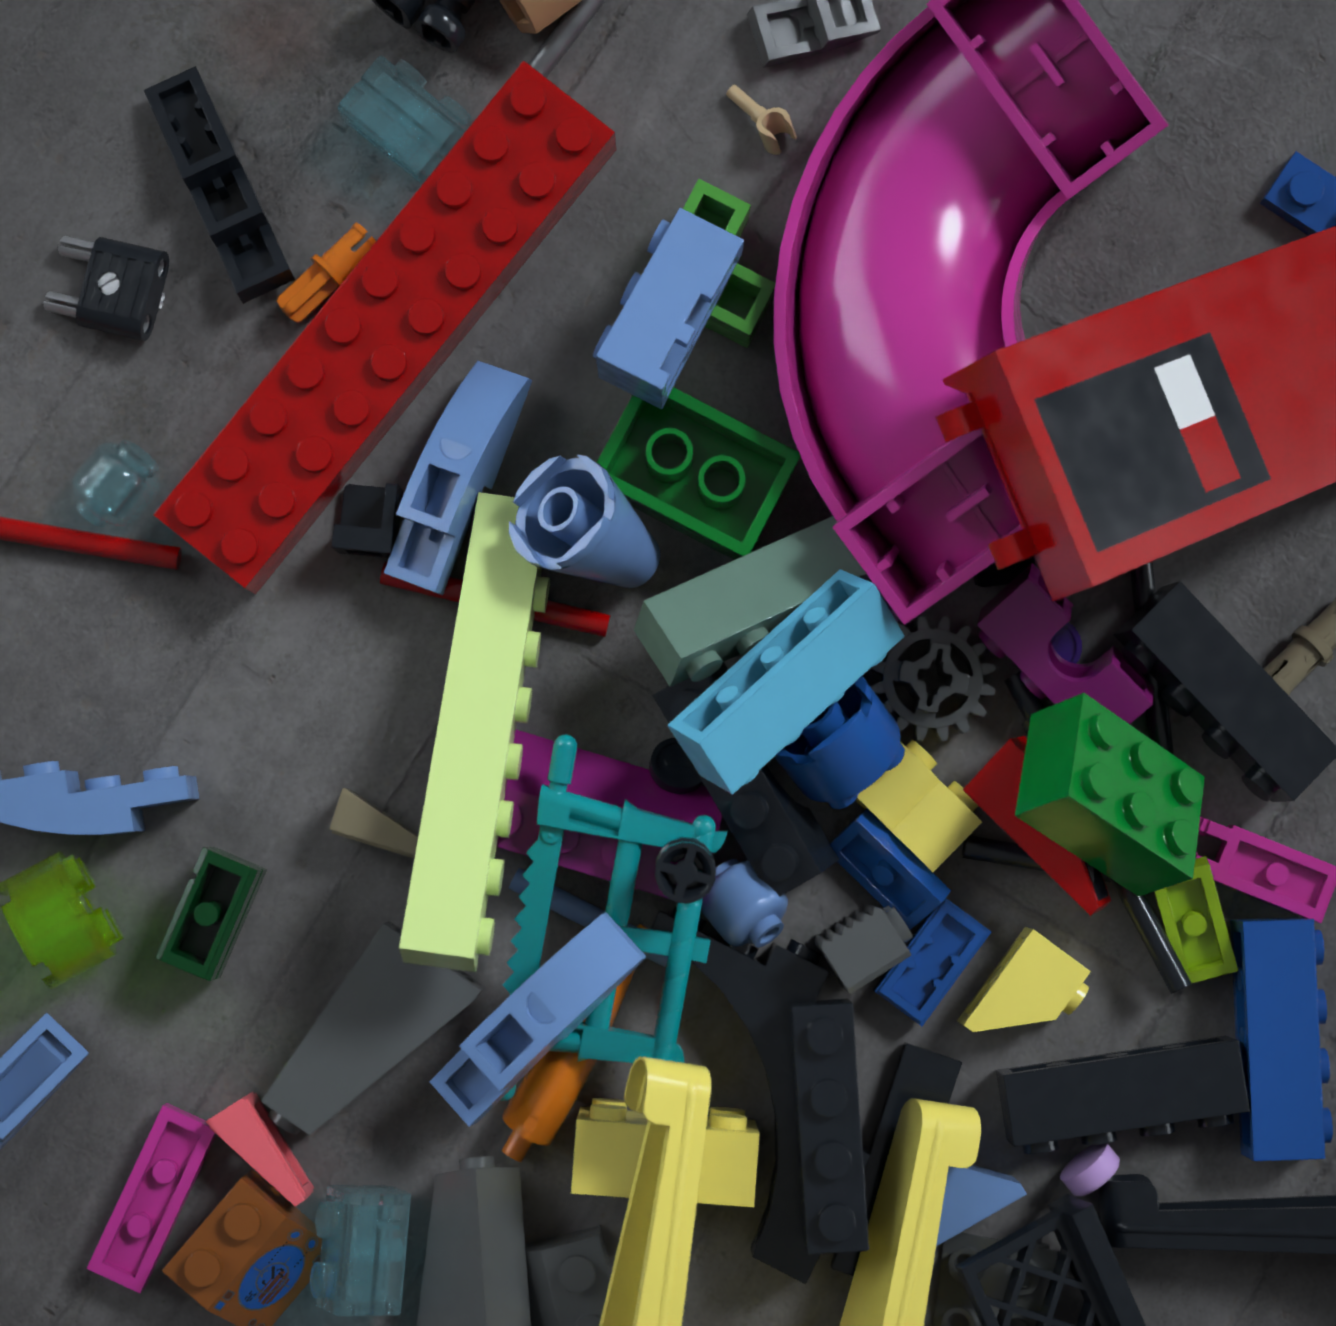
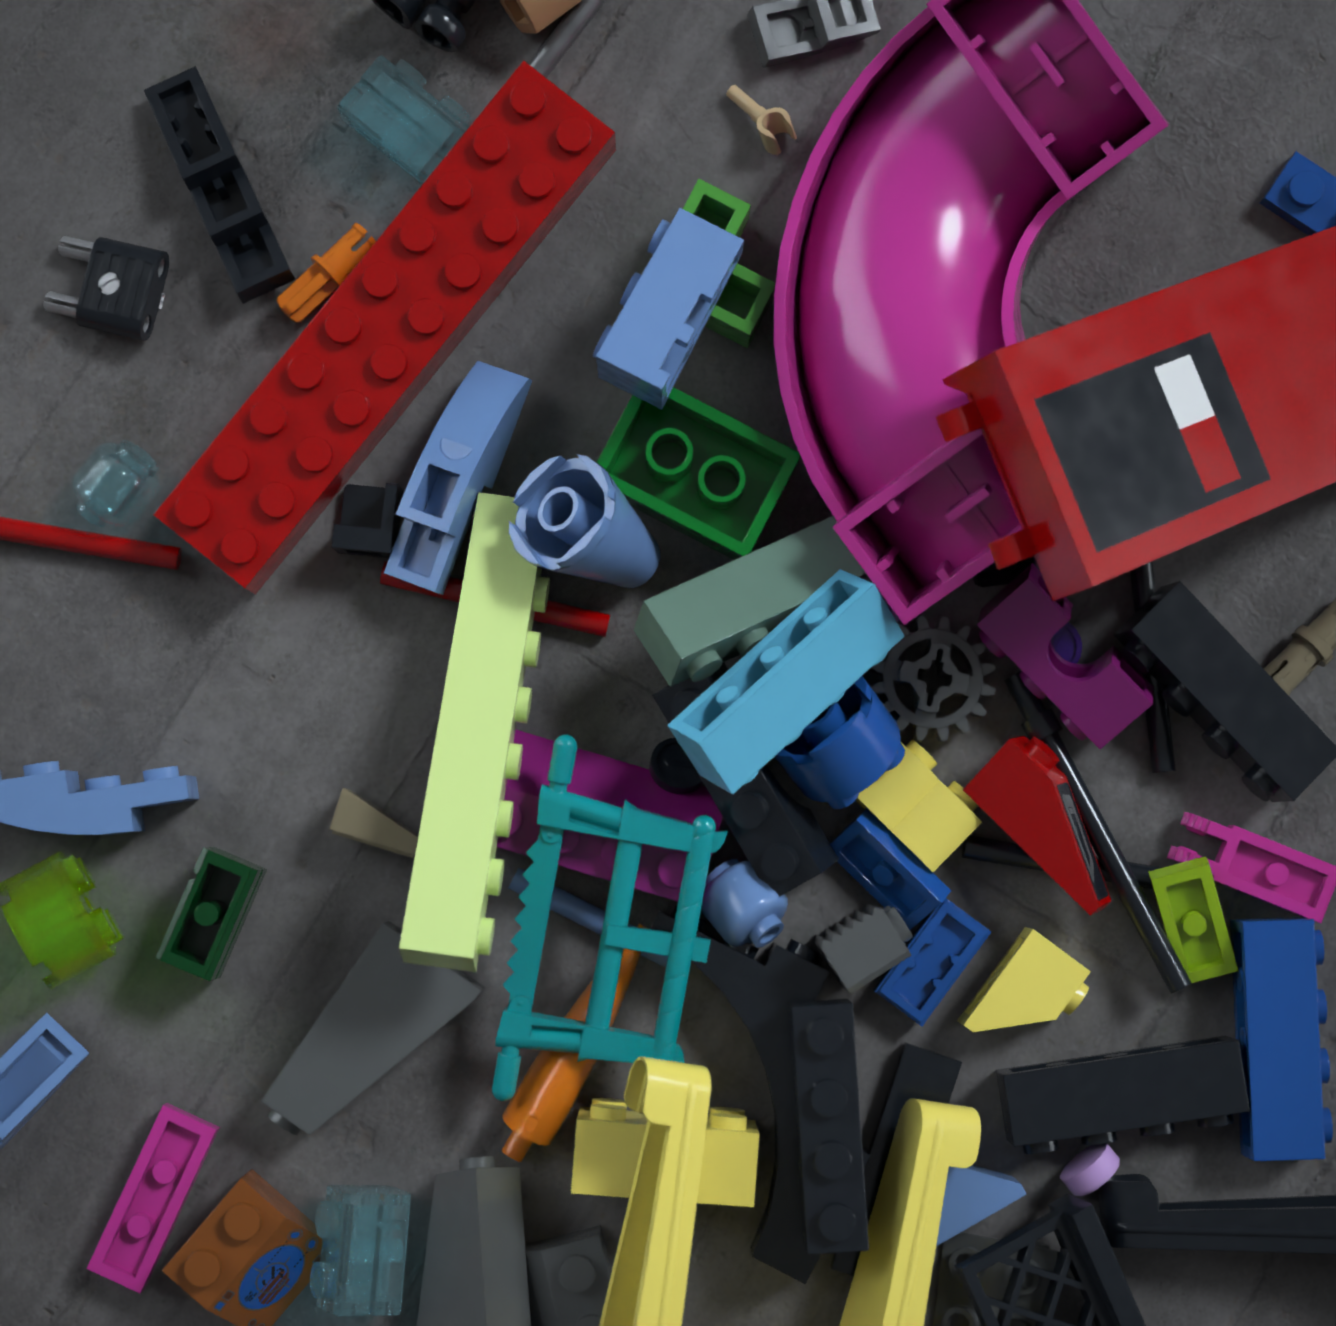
coral slope [205,1092,314,1206] -> none
medium blue slope [429,912,646,1127] -> none
black wheel [655,837,716,904] -> none
green brick [1015,693,1205,897] -> none

